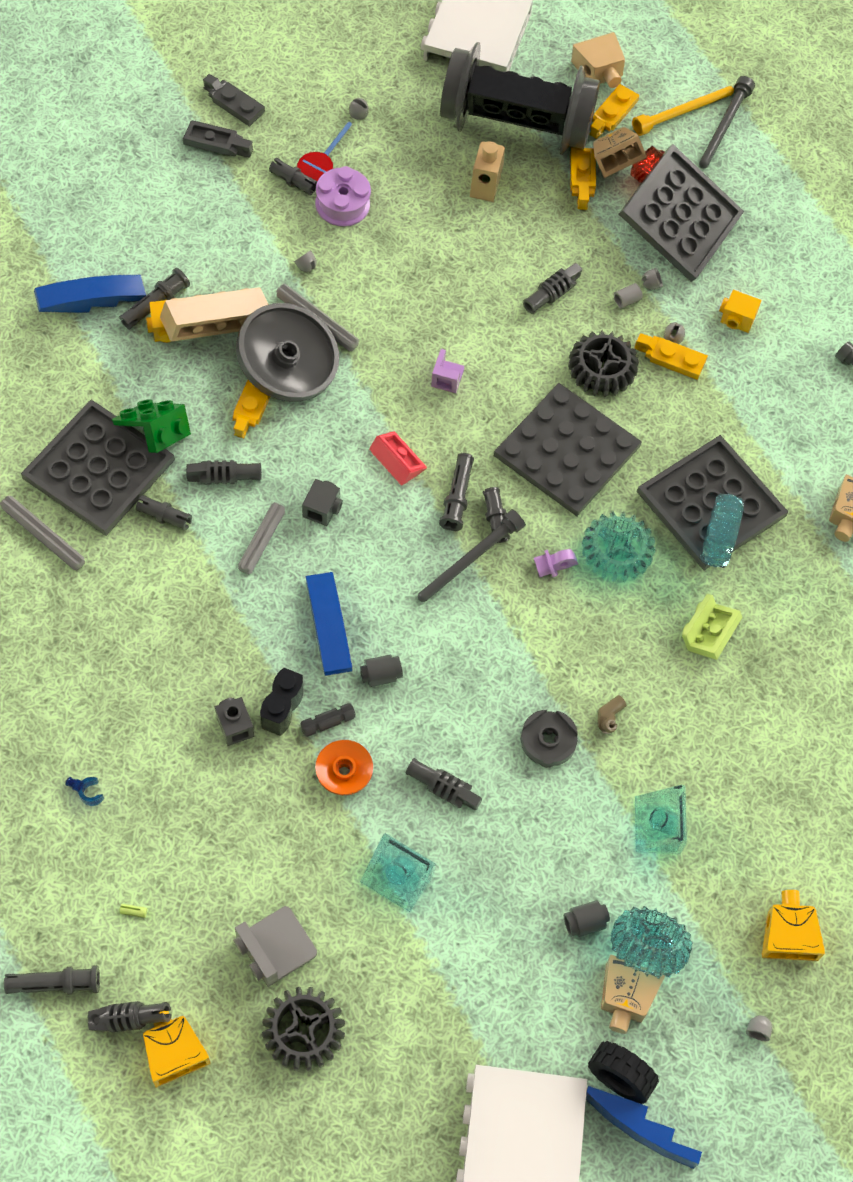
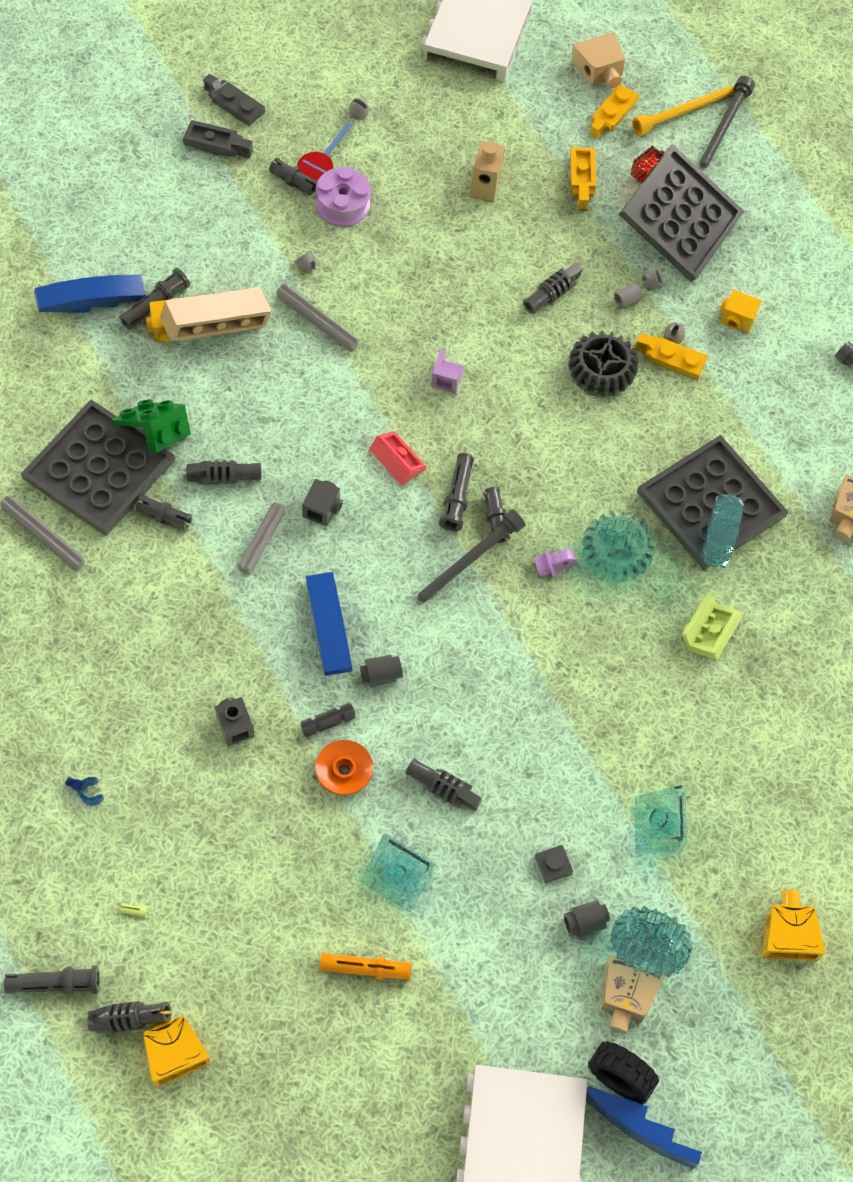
yellow hinge [232,380,270,439] -> none
light grey bracket [233,906,317,987] -> none
dark grey dish [236,303,339,402] -> none
black brick [260,668,304,736] -> none
dark grey gear [262,987,345,1071] -> none
brick [440,42,600,155] -> none
dark grey plate [493,383,642,516] -> none
dark grey plate [520,710,578,768] -> none
tan torso [593,127,647,178] -> none
dark tan arm [598,695,627,734] -> none
light grey hinge [746,1015,772,1041] -> none
none -> light orange pin [320,952,412,982]
none -> dark grey plate [535,845,573,884]

